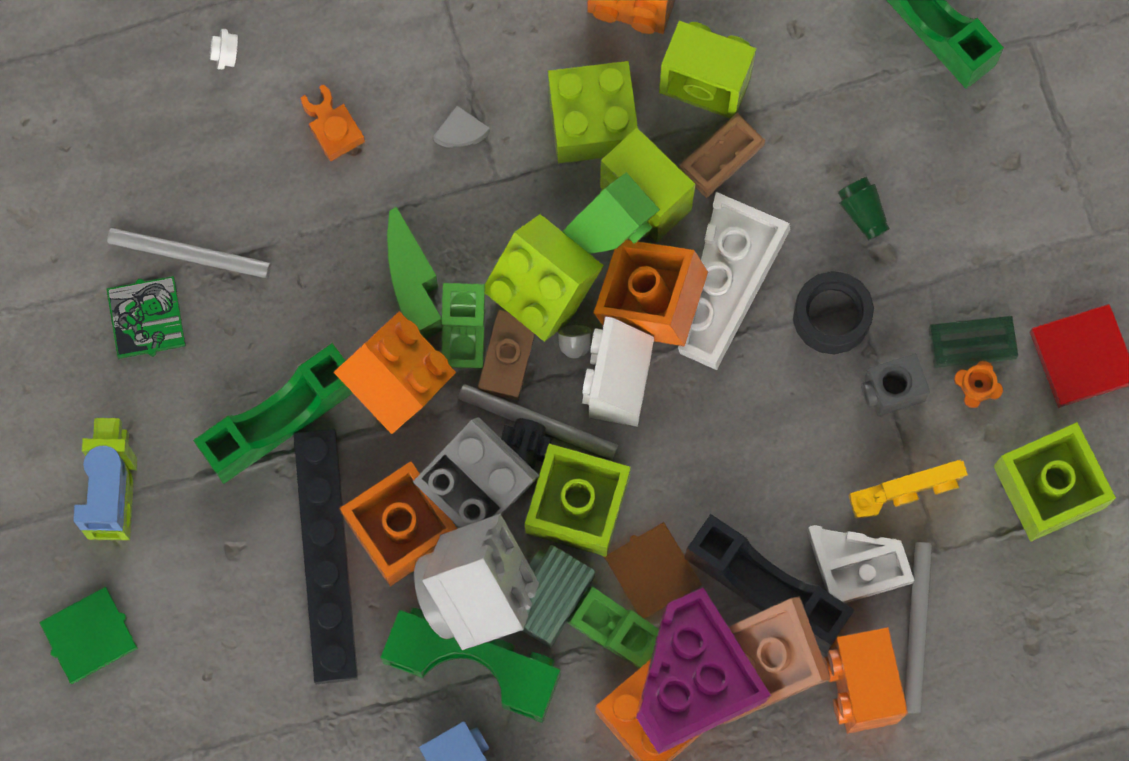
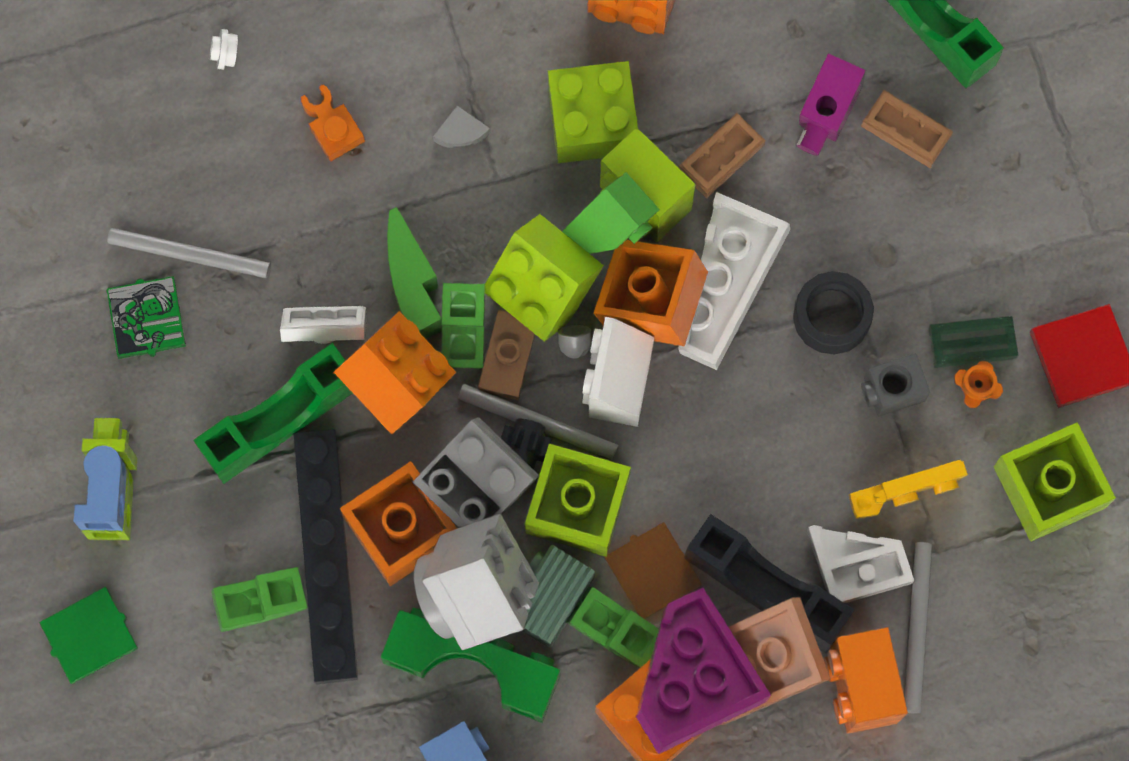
lime brick [659,21,757,119] -> none
dark green cone [838,177,890,241] -> none
none -> bright green slope [211,567,308,632]
none -> white plate [280,306,367,344]
none -> magenta torso [796,53,866,156]
none -> medium nougat plate [861,90,953,168]

